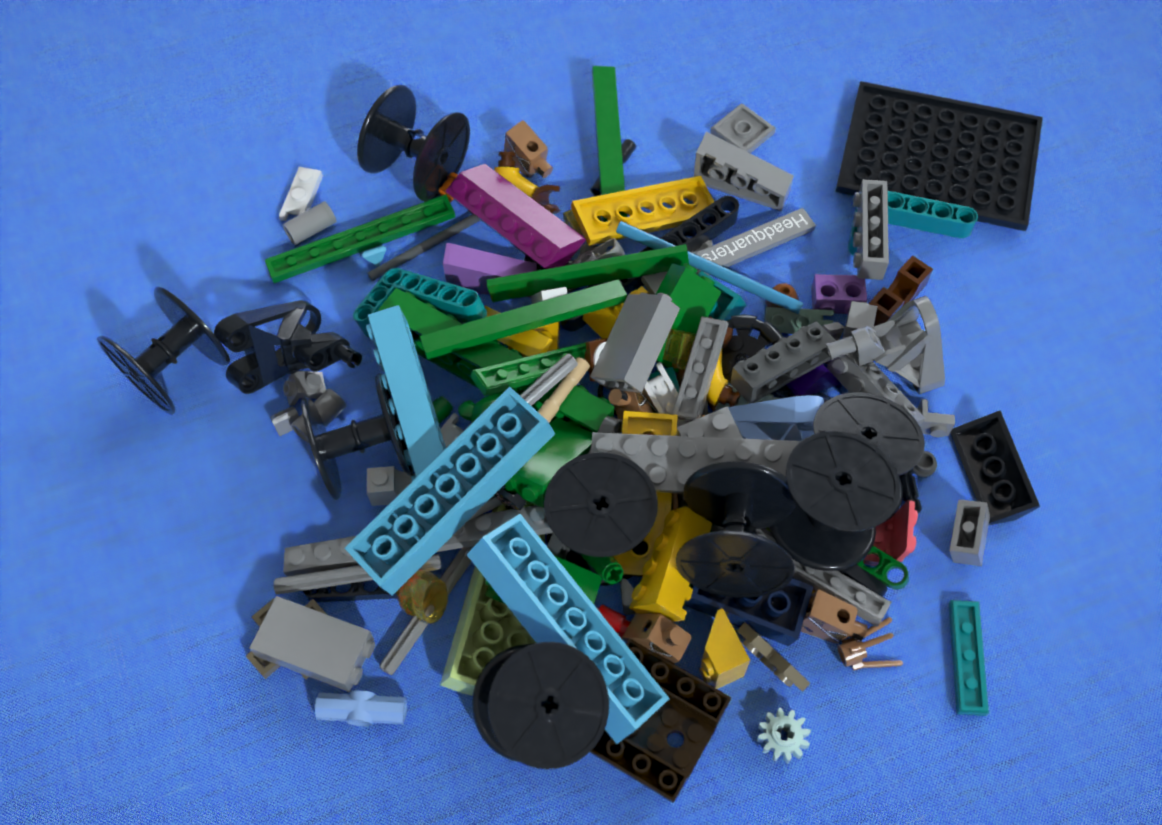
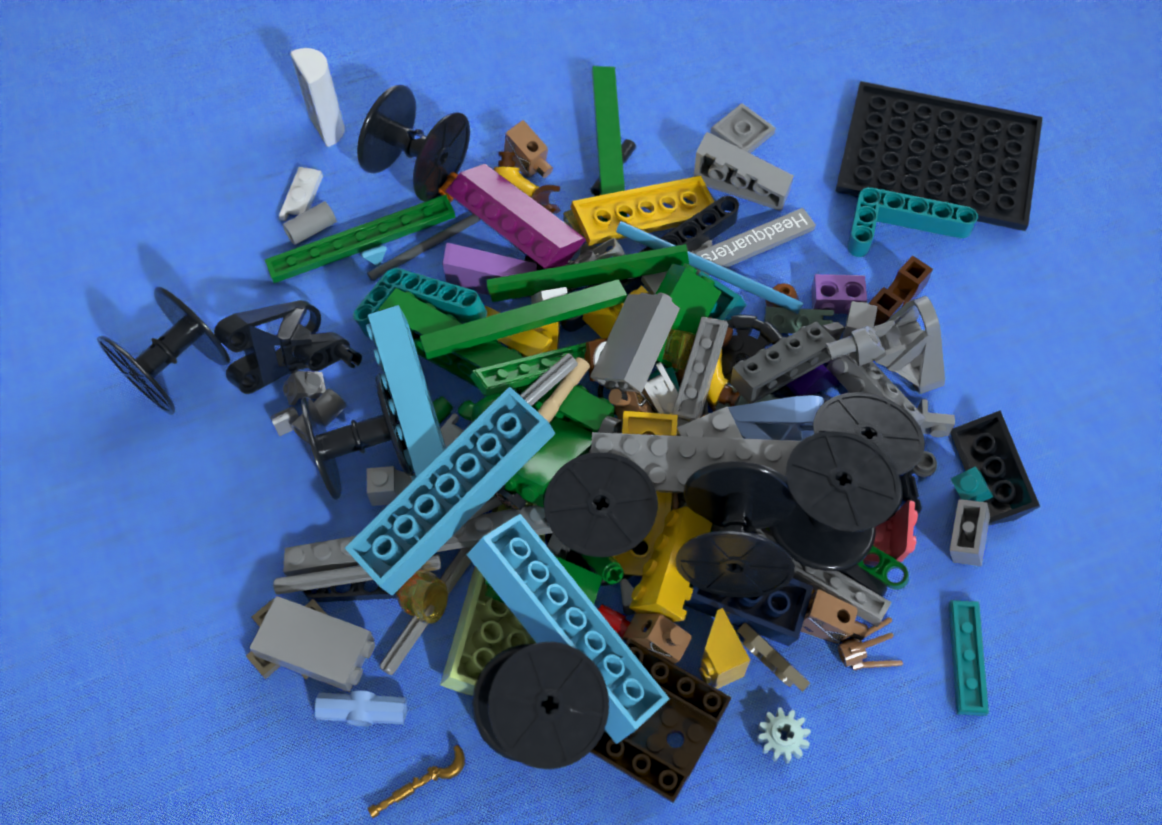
light grey brick [853,179,889,280] -> none
none -> white brick [290,48,345,147]
none -> pearl gold piece [367,745,465,819]
none -> teal brick [951,466,993,502]

